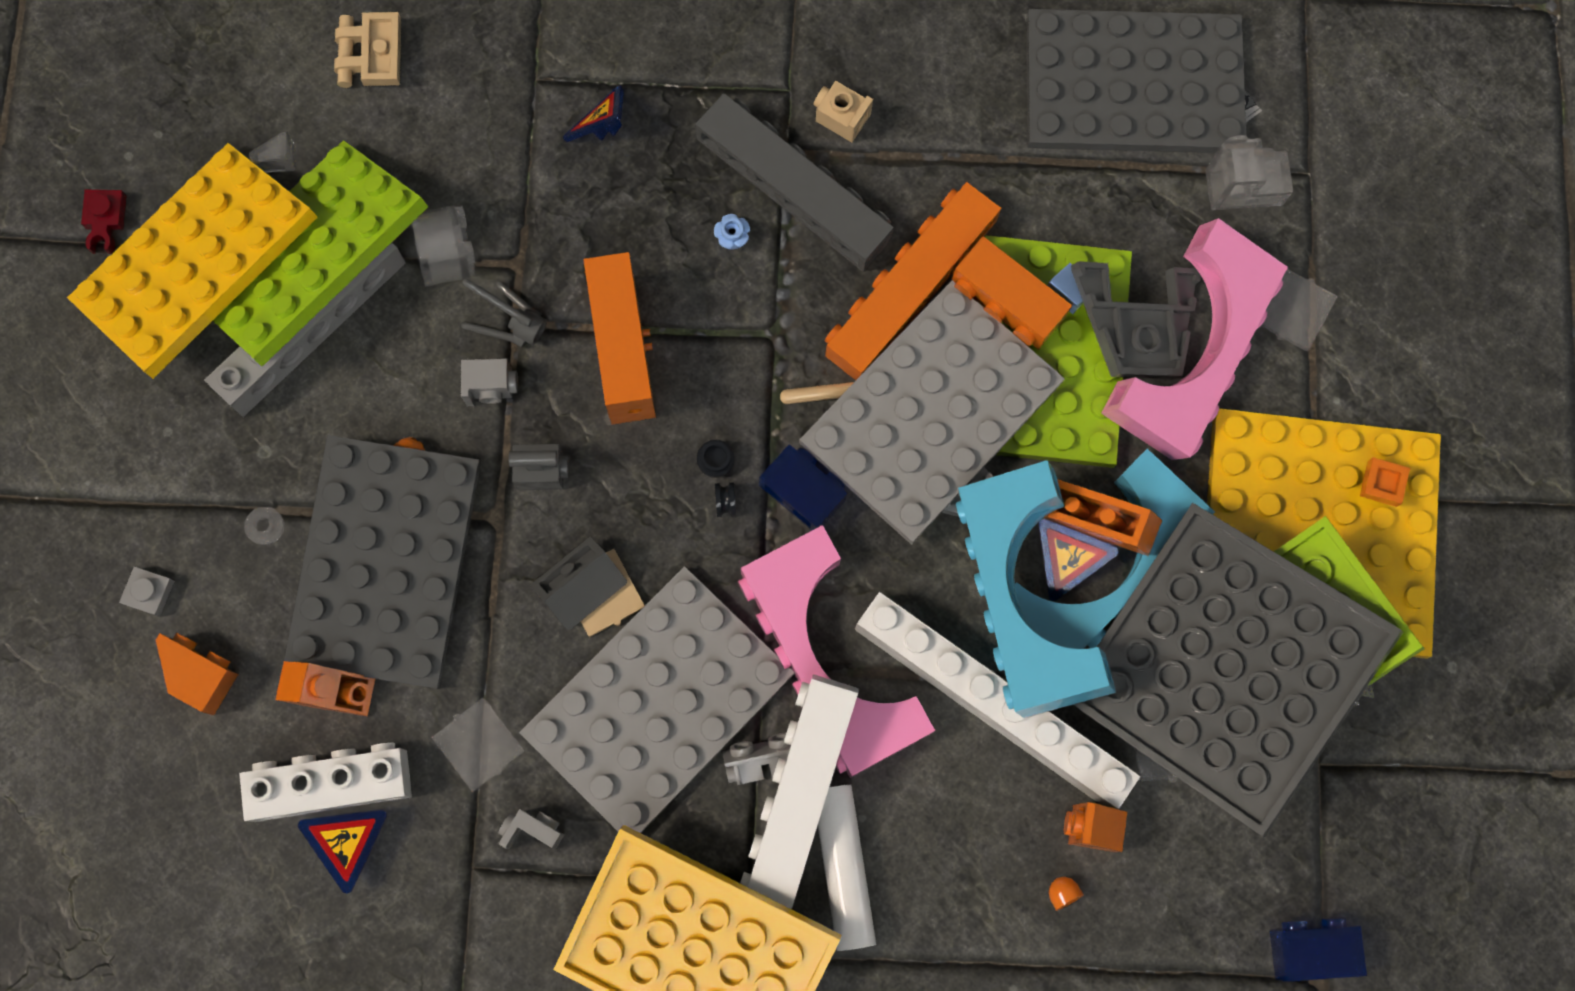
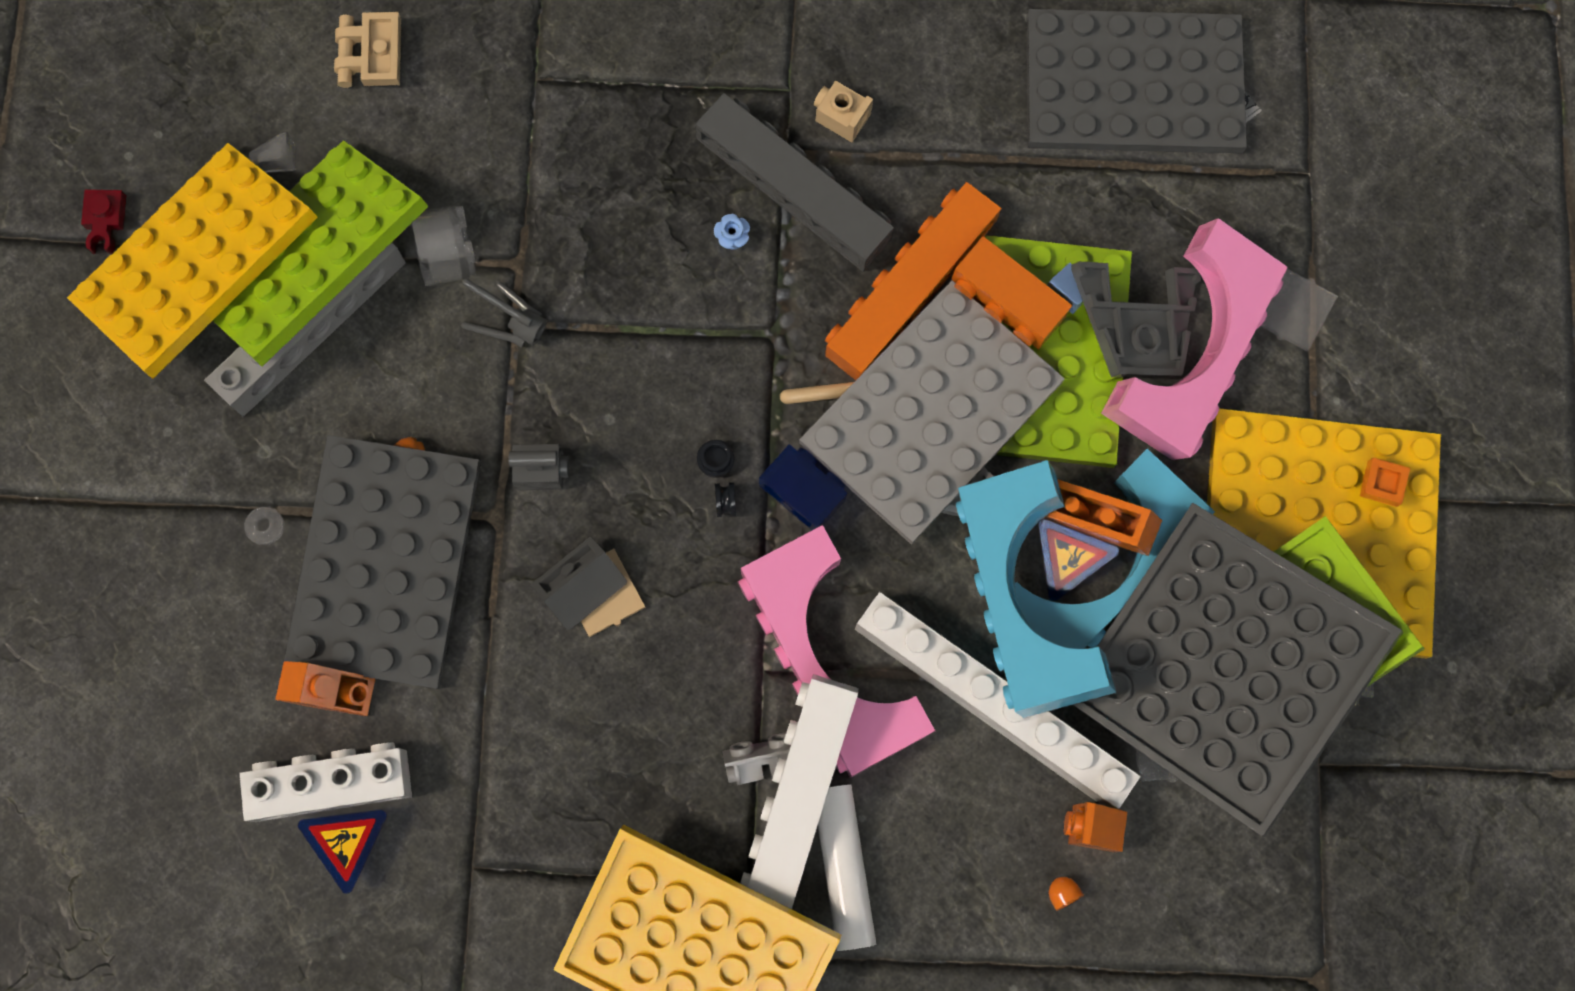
light grey plate [119,567,175,617] -> none
orange slope [156,632,239,715] -> none
clear piece [431,698,525,792] -> none
light grey brick [461,359,518,406] -> none
light grey bracket [498,809,564,849] -> none
light grey plate [519,566,795,833] -> none
clear blue piece [563,86,624,142] -> none
orange brick [583,252,656,425] -> none
clear brick [1205,135,1293,211] -> none
clear blue brick [1270,918,1367,982] -> none

